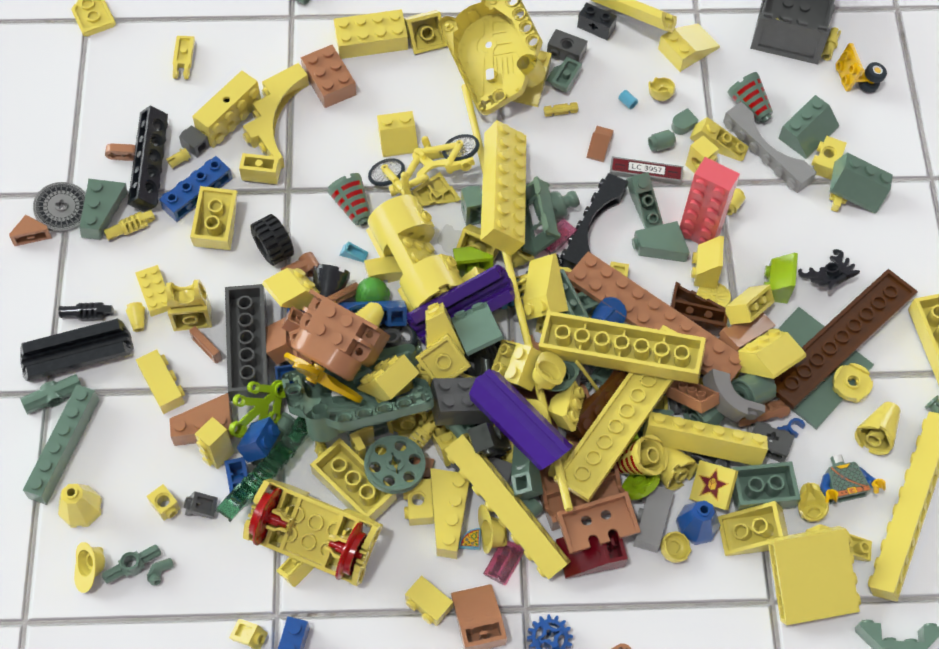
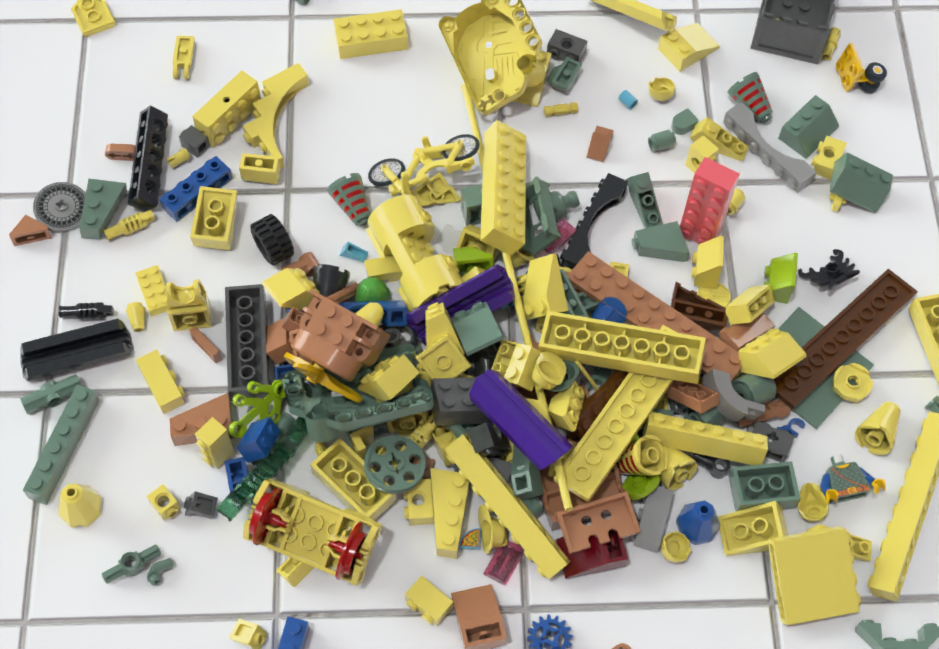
light yellow piece [74,542,105,593] -> none
nougat brick [300,44,357,108] -> none
light yellow slope [377,111,418,157] -> none
light yellow slope [404,10,447,54] -> none
black brick [577,2,617,41] -> none
tile [610,156,684,185] -> none
light yellow tile [689,460,739,510] -> none

